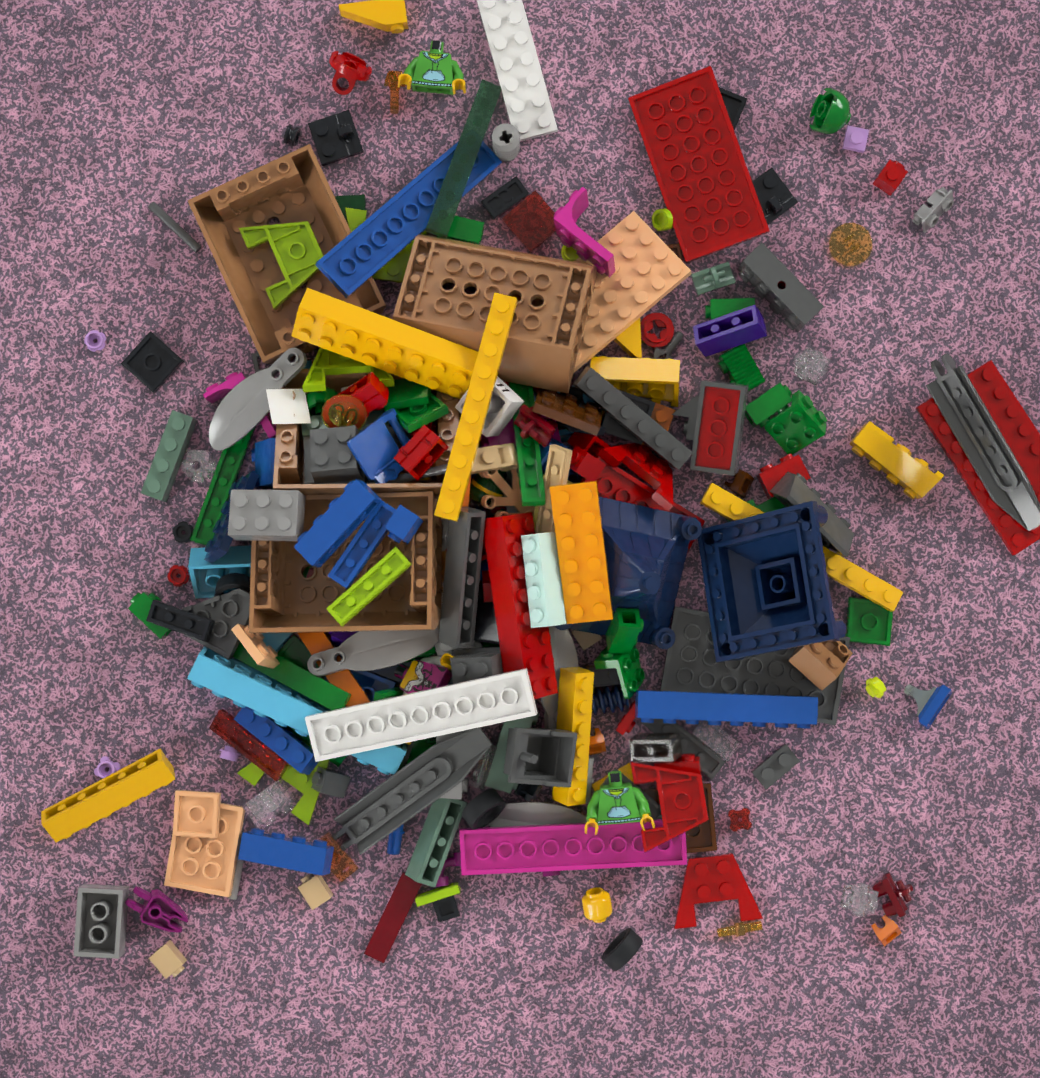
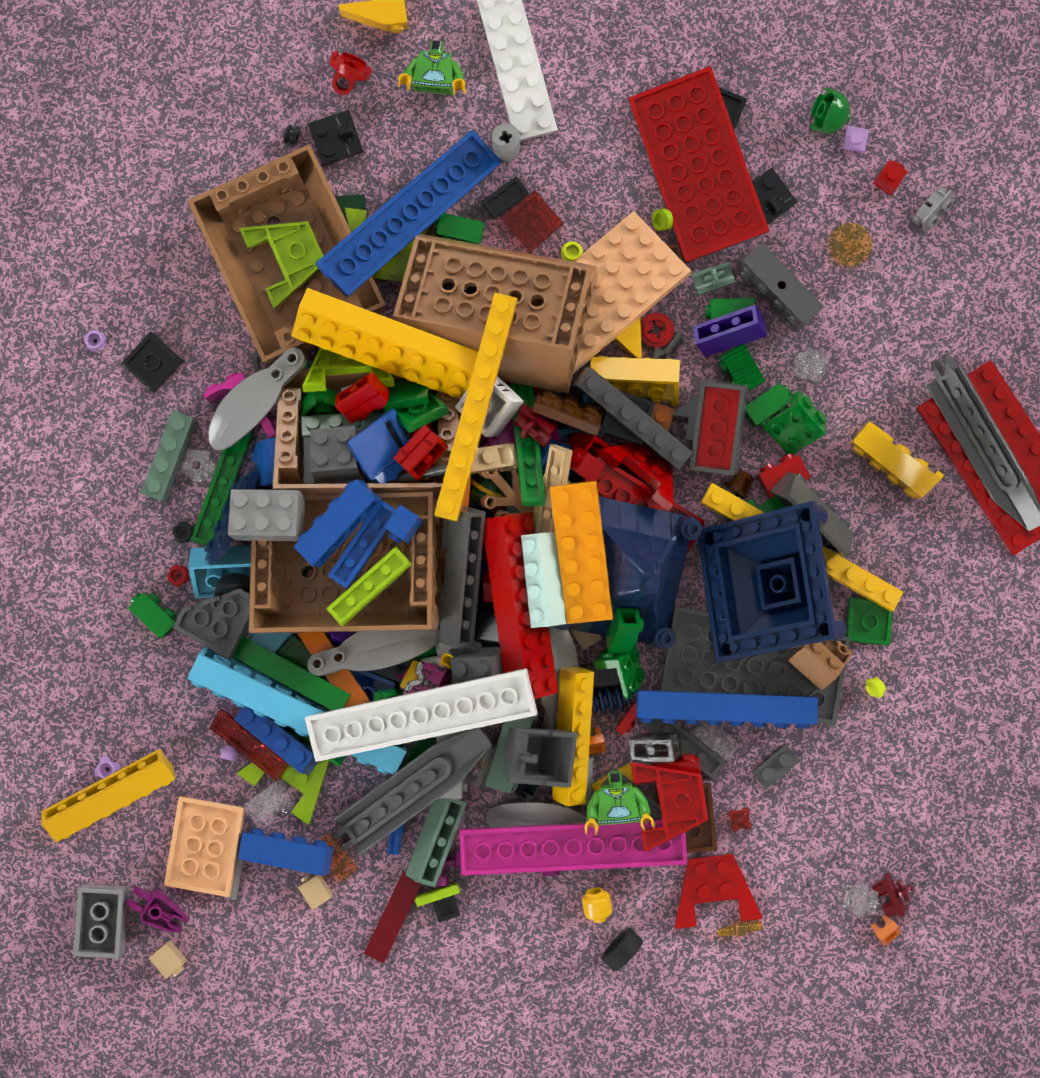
black tile [146,600,215,642] -> none
dark grey bar [148,202,202,253] -> none
light nougat tile [172,790,221,839] -> none
light nougat plate [231,624,280,669] -> none
white sticker [266,389,311,424] -> none
dark grey brick [311,766,350,798] -> none
clear yellow piece [321,394,367,430] -> none
clear orange bar [384,71,405,114] -> none
clear green tile [425,79,502,239] -> none
black tyre [462,789,506,830] -> none
dark pink bracket [553,187,615,278] -> none
blue piece [904,684,952,729] -> none

